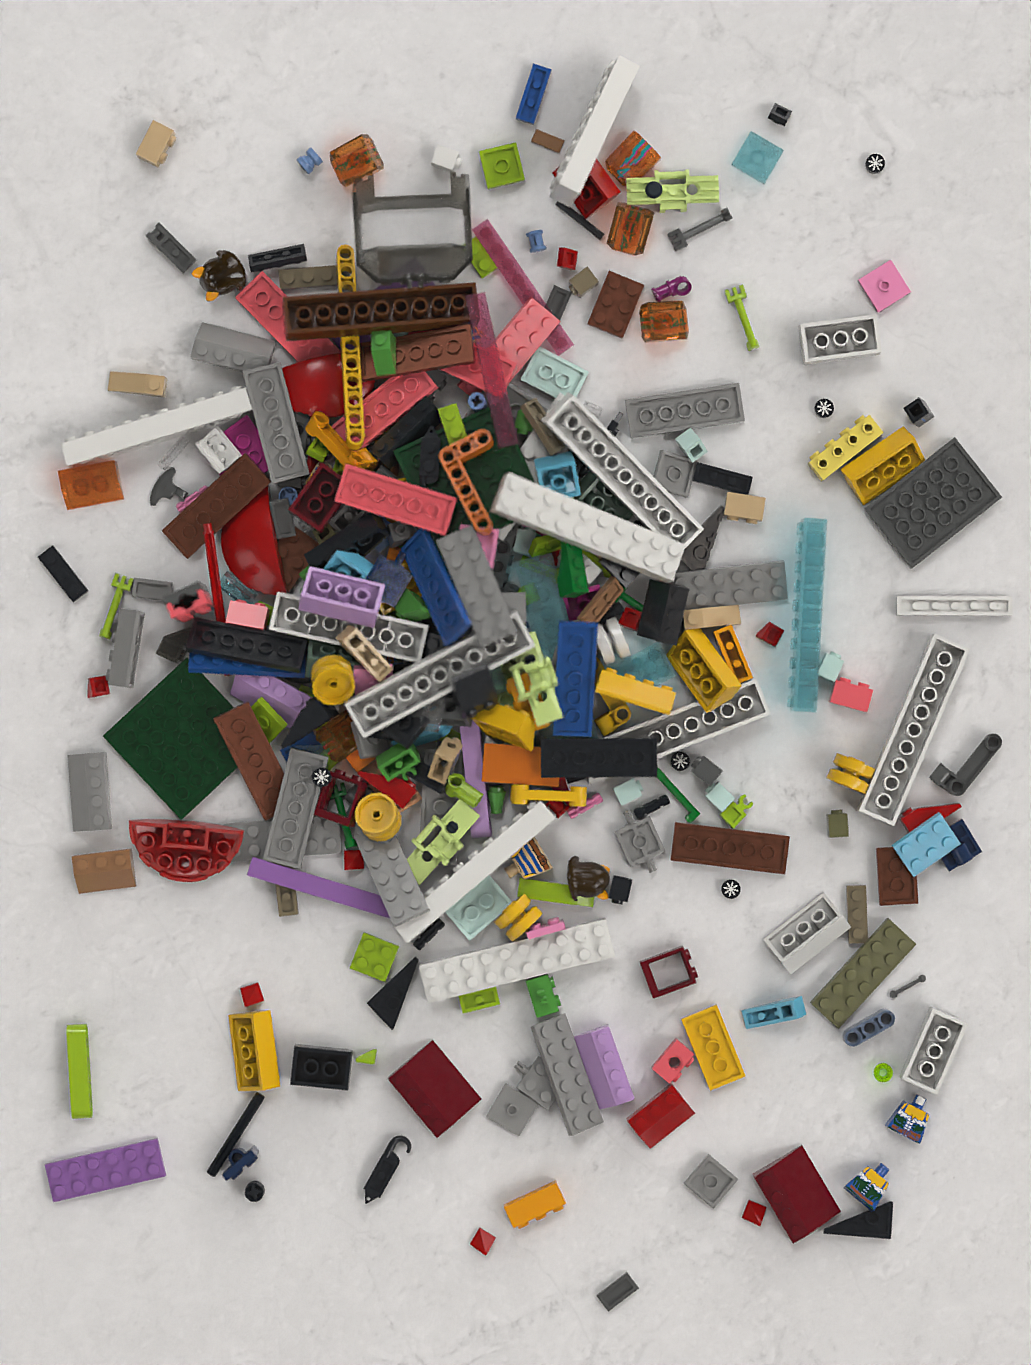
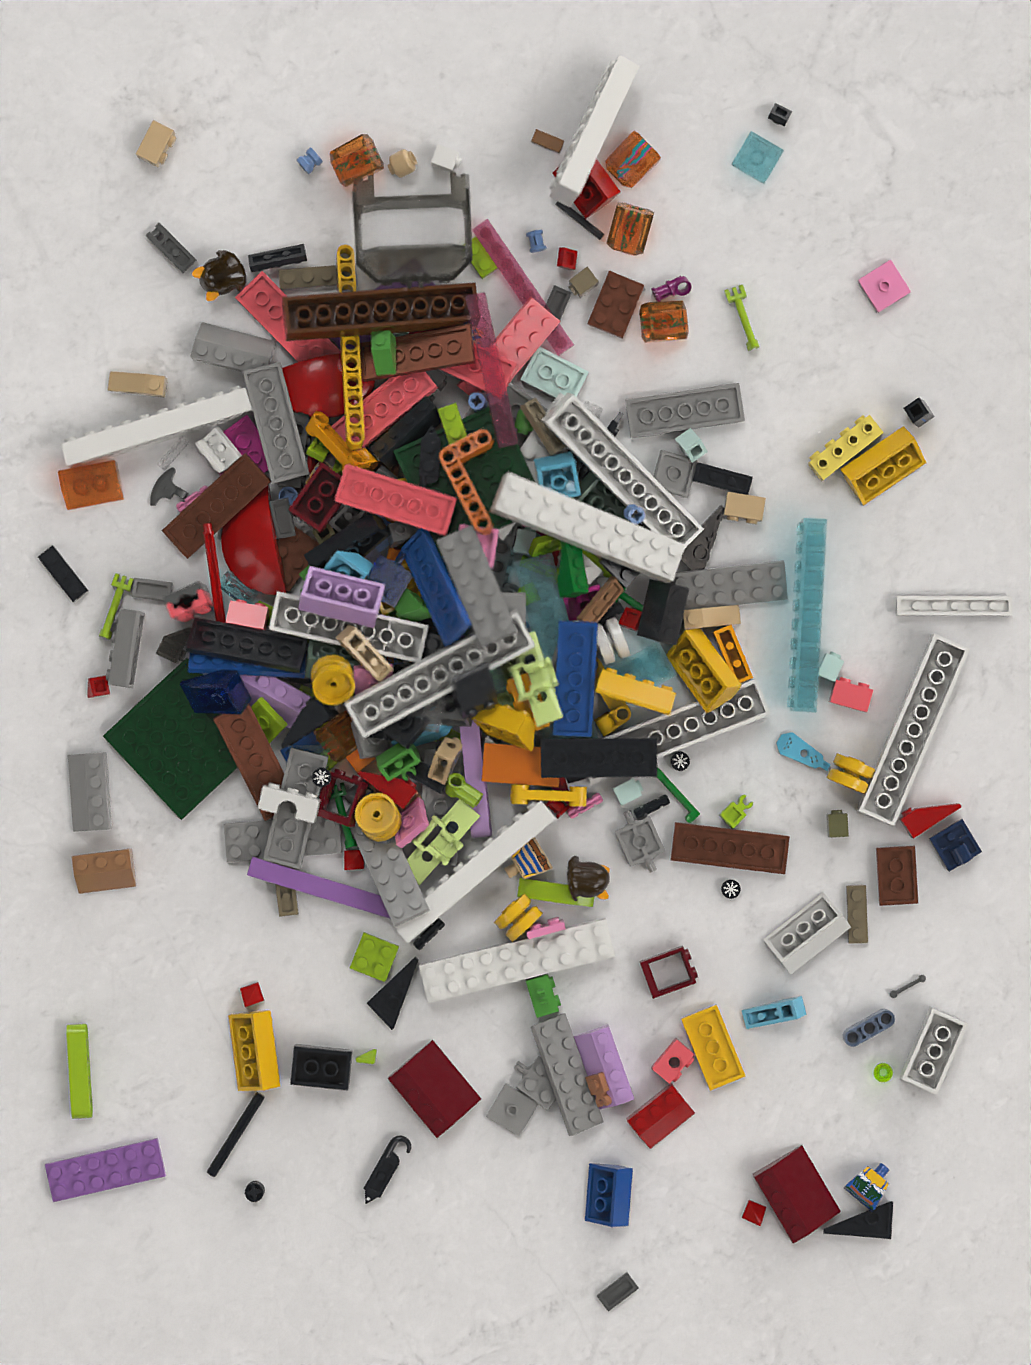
red brick [129,819,244,882] -> none
dark blue plate [222,1145,259,1181] -> none
light aqua plate [445,875,512,941] -> none
lime plate [459,987,500,1014] -> none
red slope [470,1228,496,1255] -> none
lime plate [479,142,525,189] -> none
bright green cone [487,785,506,814] -> none
light orange brick [504,1180,566,1229] -> none
blue plate [516,63,551,125] -> none
black brick [608,875,632,905] -> none
yellowish green piece [626,169,719,213] -> none
dark grey hinge [667,208,733,251] -> none
light grey plate [684,1154,738,1209] -> none
dark grey brick [691,756,723,786] -> none
light aqua brick [705,782,735,812] -> none
red slope [756,622,784,647] -> none
white brick [798,314,882,365] -> none
olive plate [810,918,916,1029] -> none
black tile [814,399,834,418] -> none
dark grey plate [864,437,1002,569] -> none
black tile [865,154,885,174] -> none
torso [885,1094,929,1144] -> none
medium azure plate [892,812,961,877] -> none
dark grey piece [929,734,1002,796] -> none
none -> clear blue slope [180,670,252,715]
none -> white arch [257,783,321,823]
none -> tan head [388,149,417,178]
none -> bright pink plate [395,797,429,848]
none -> nougat plate [585,1072,612,1108]
none -> blue slope [585,1163,633,1227]
none -> medium blue bush [623,504,645,524]
none -> medium azure piece [776,732,831,771]

